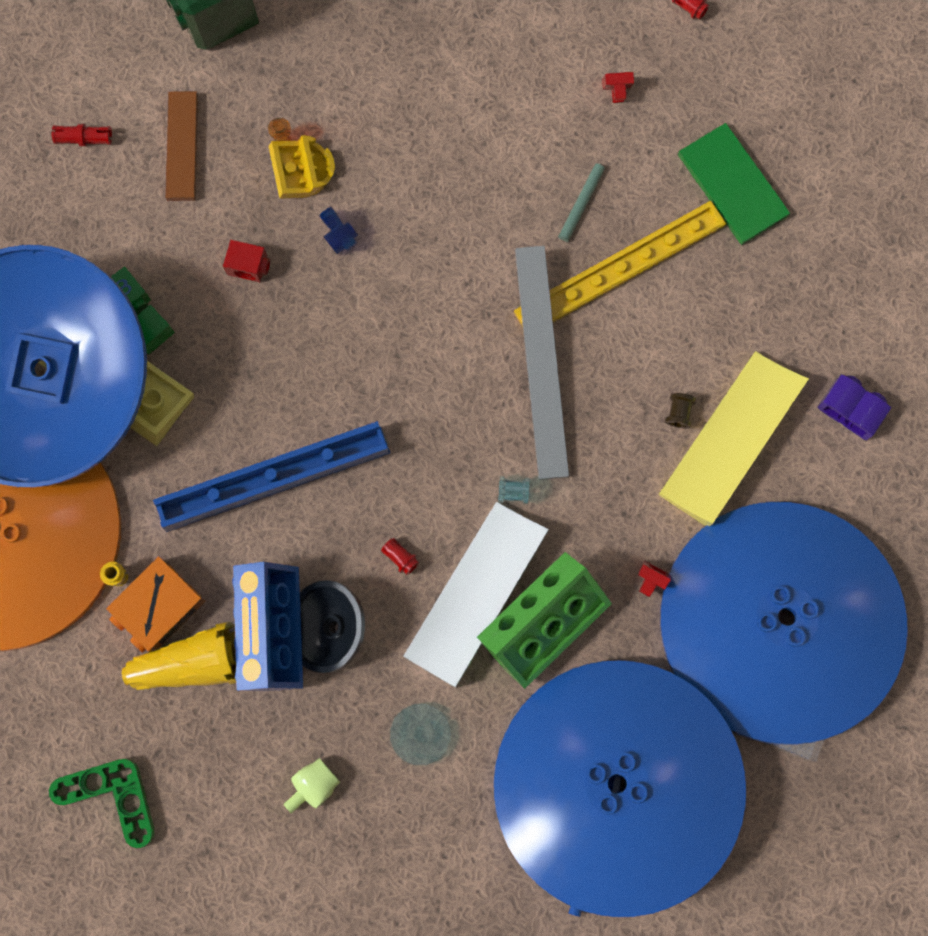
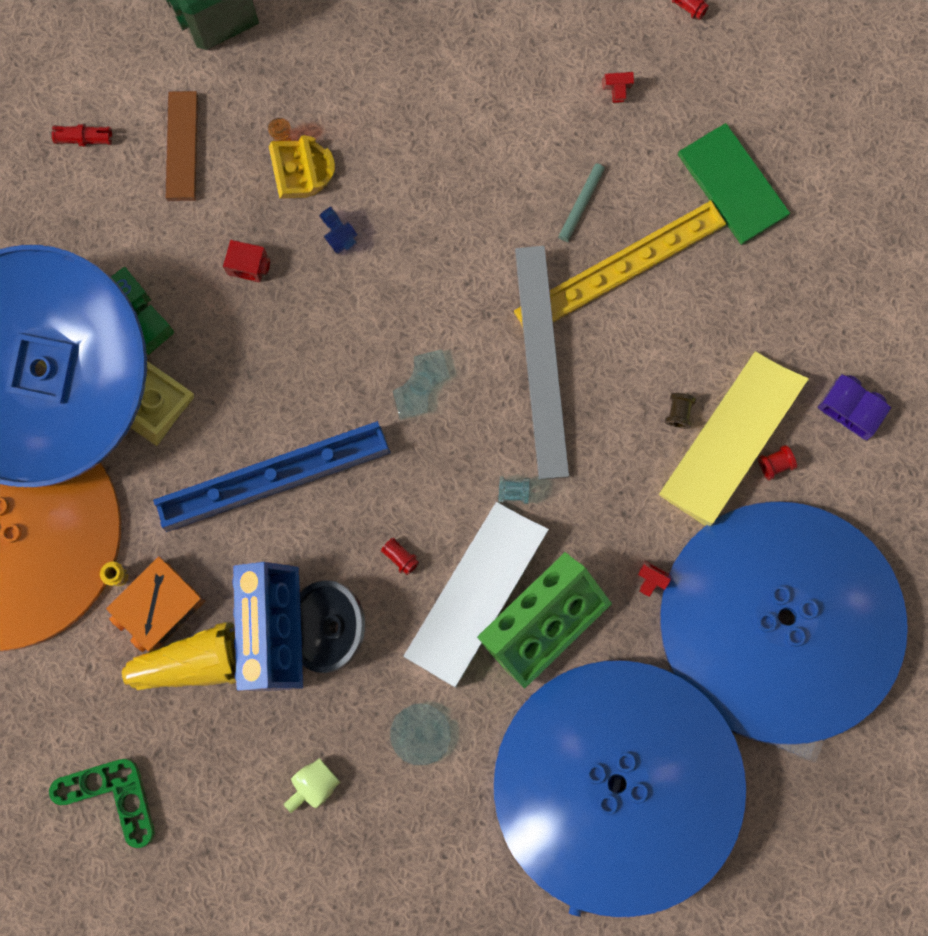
none -> clear light blue tile [393,349,449,420]
none -> red bush [758,445,797,481]

